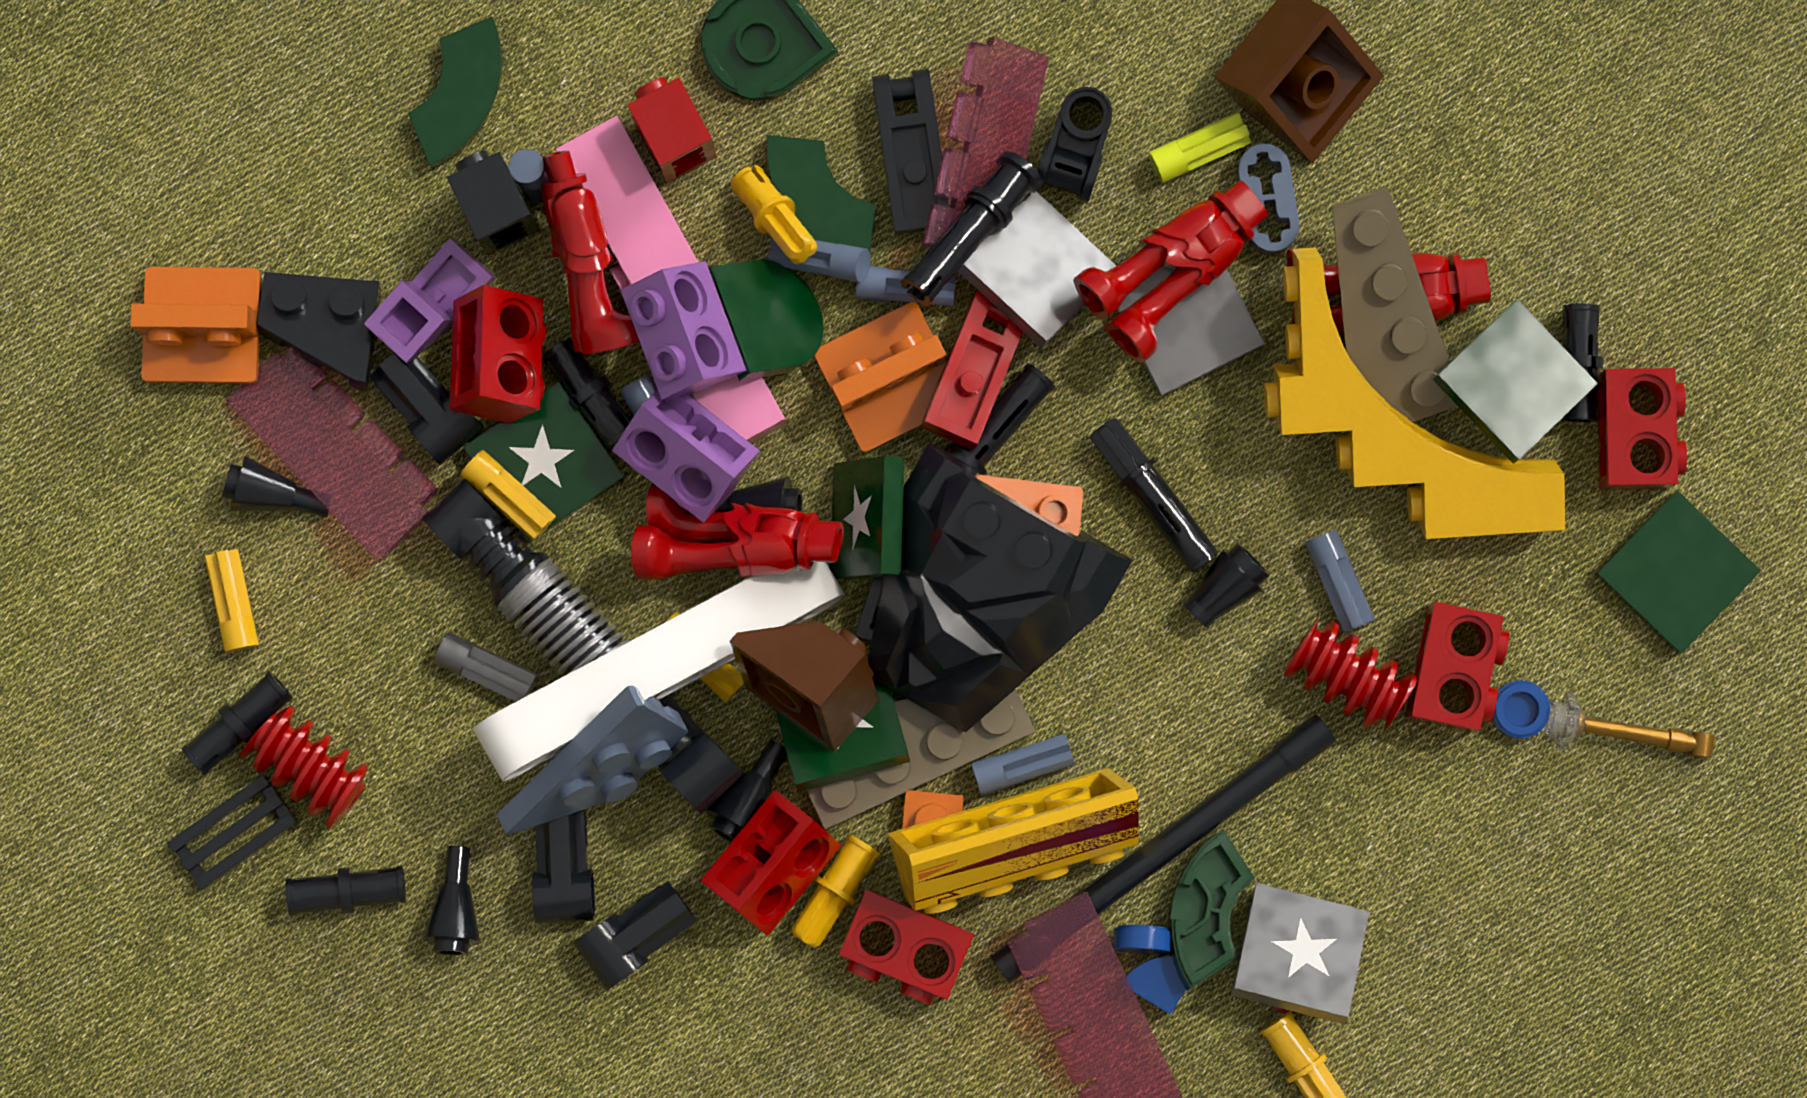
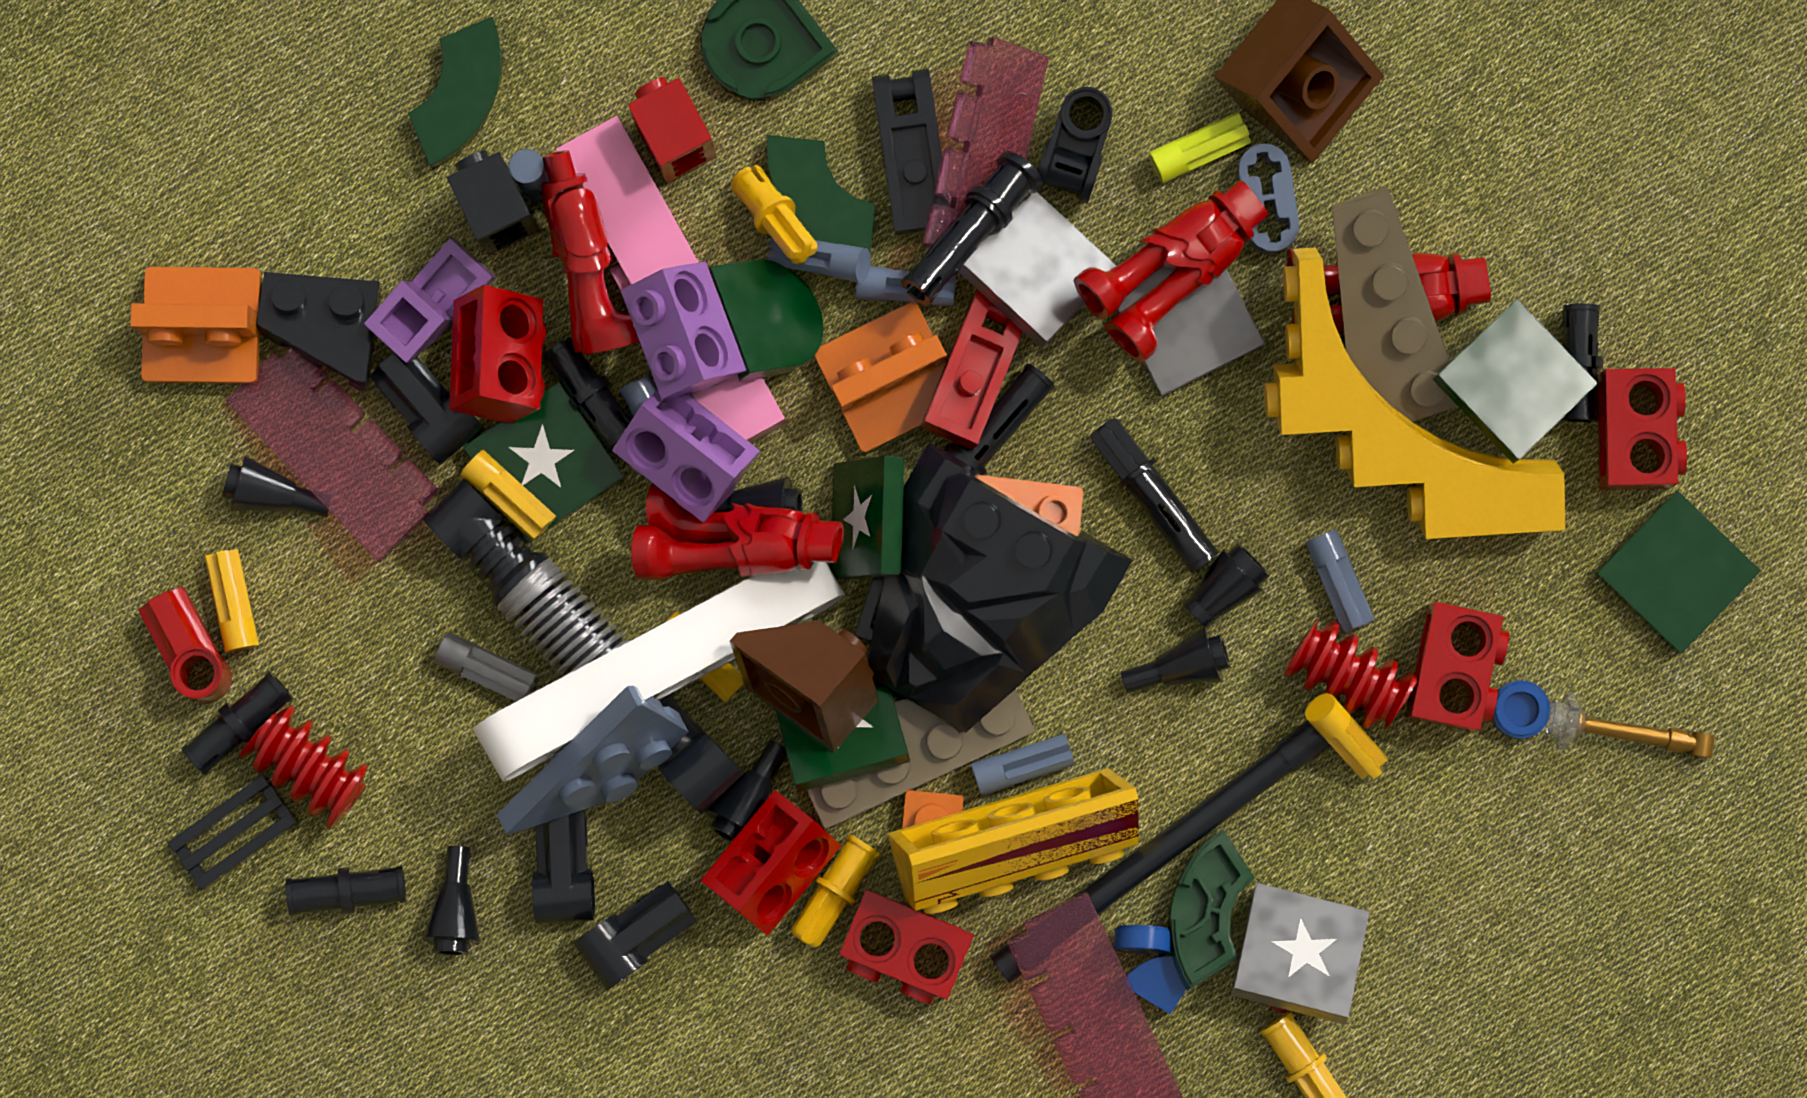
none -> red piece [138,586,232,704]
none -> black cone [1121,627,1231,693]
none -> yellow piece [1305,693,1388,780]

